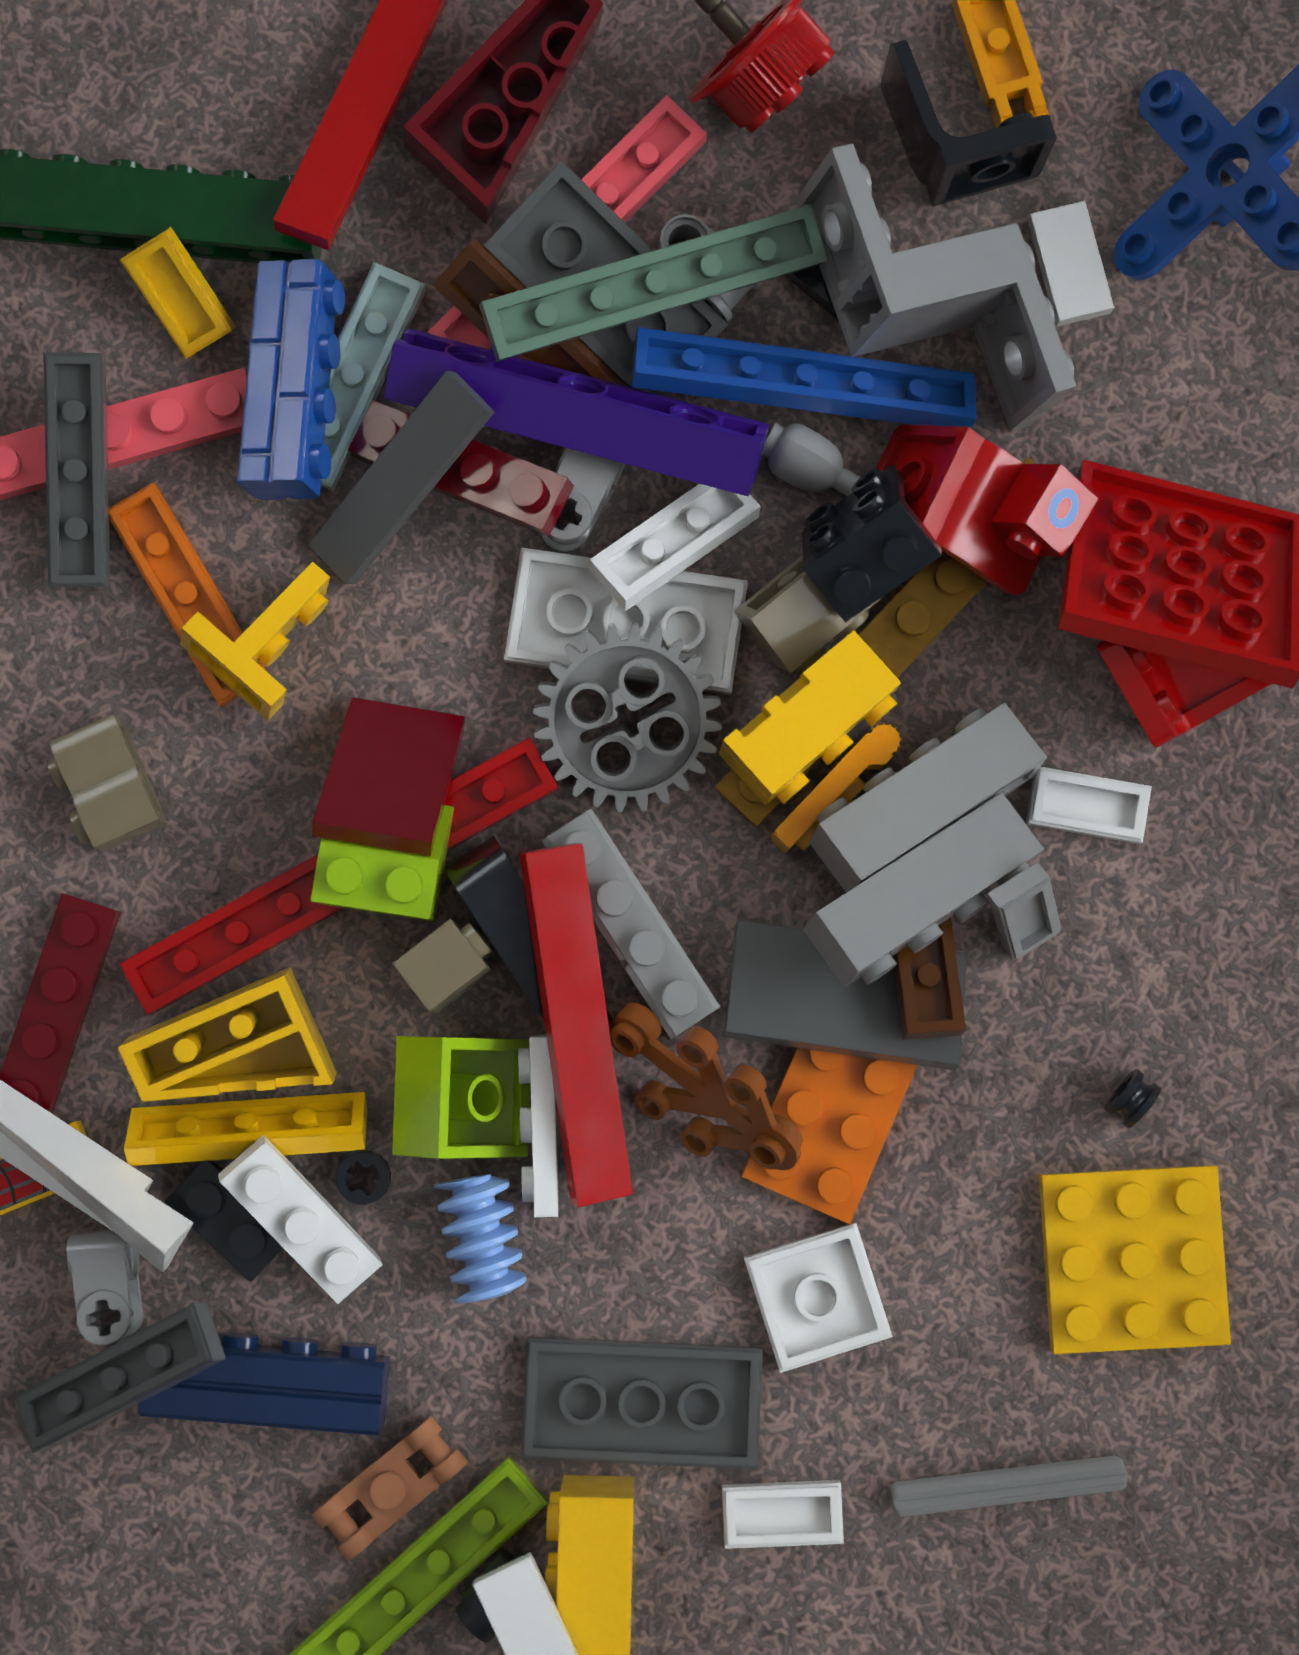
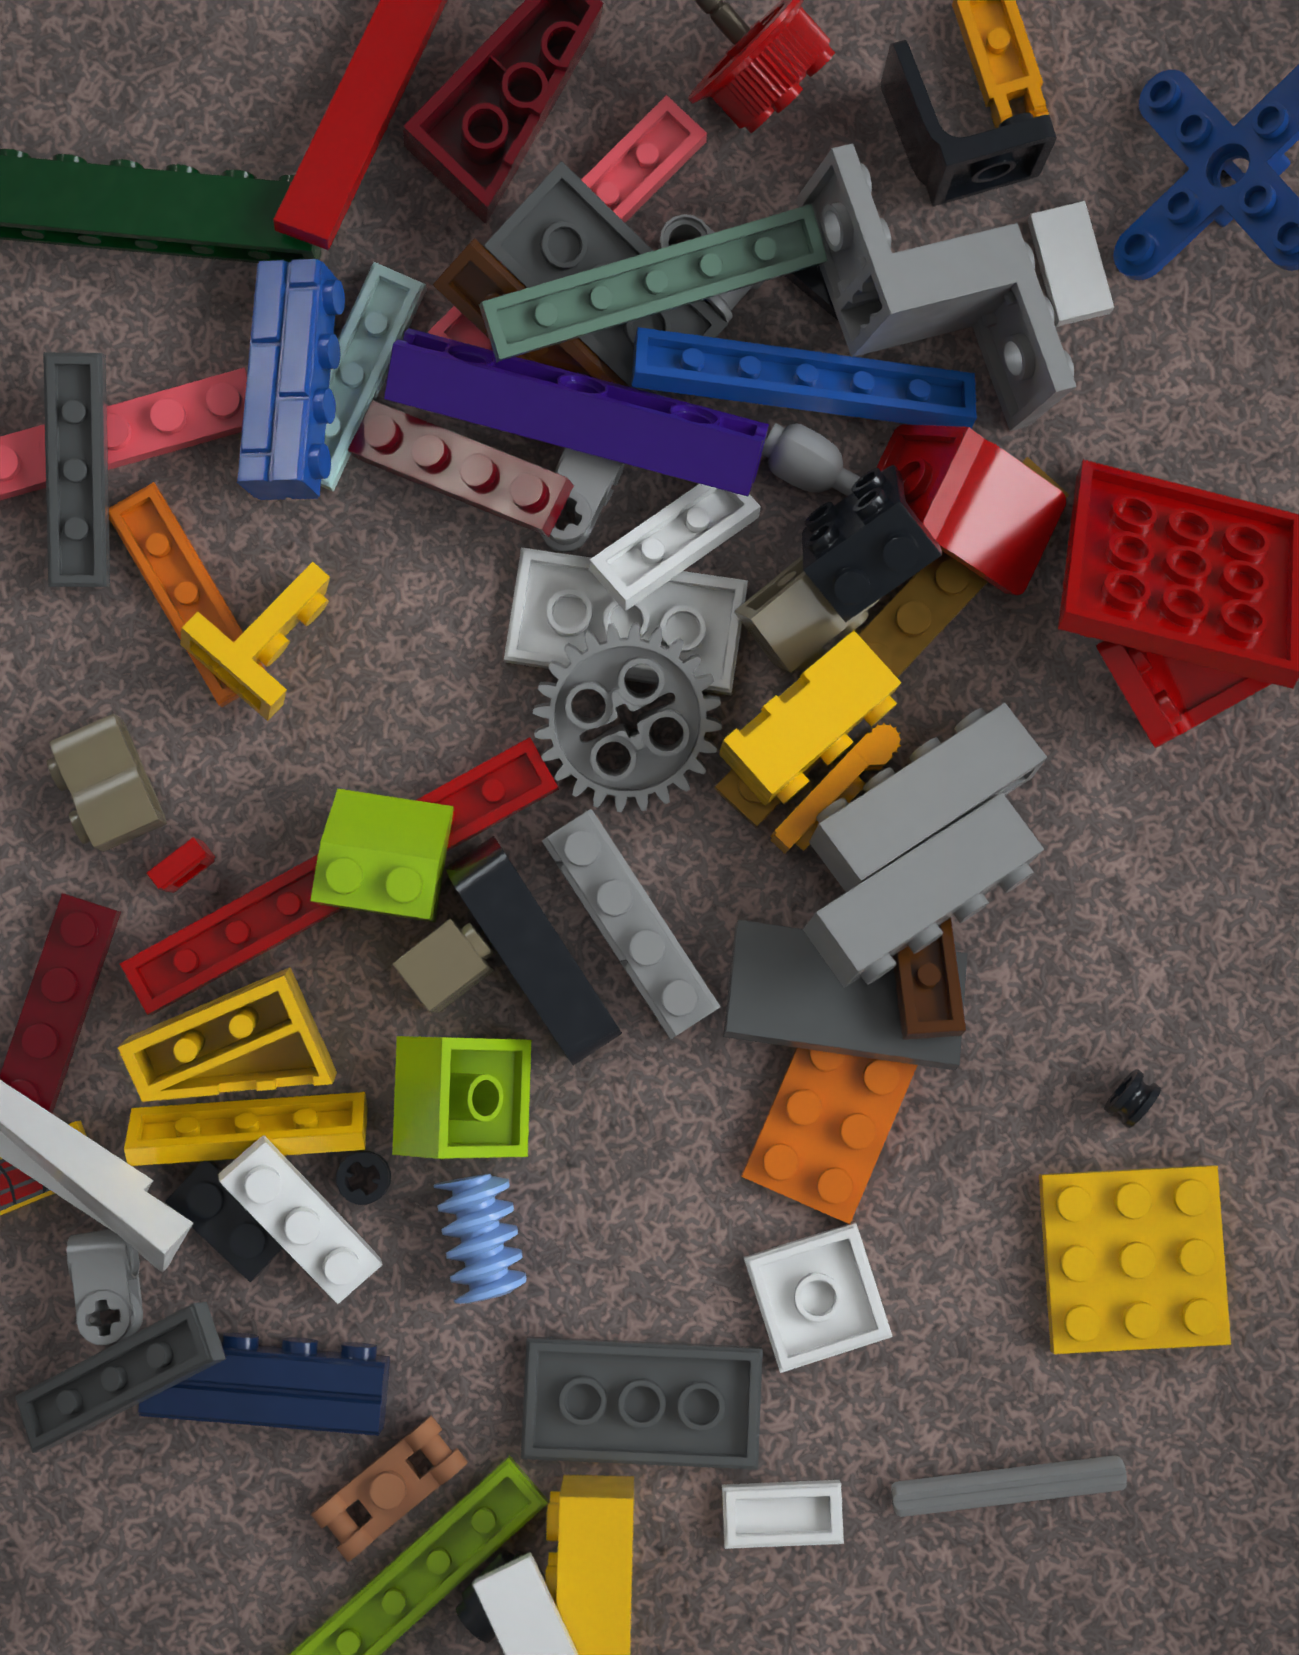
yellow tile [120,227,236,359] -> none
dark grey tile [308,371,494,584] -> none
dark red tile [312,697,465,856] -> none
white plate [518,1034,559,1217] -> none
red tile [519,843,633,1208] -> none
dark orange plant [609,1002,803,1170] -> none
light grey tile [987,862,1062,960] -> none
red brick [990,464,1098,559] -> none
white tile [1026,767,1152,844] -> none
none -> red tile [147,837,216,893]

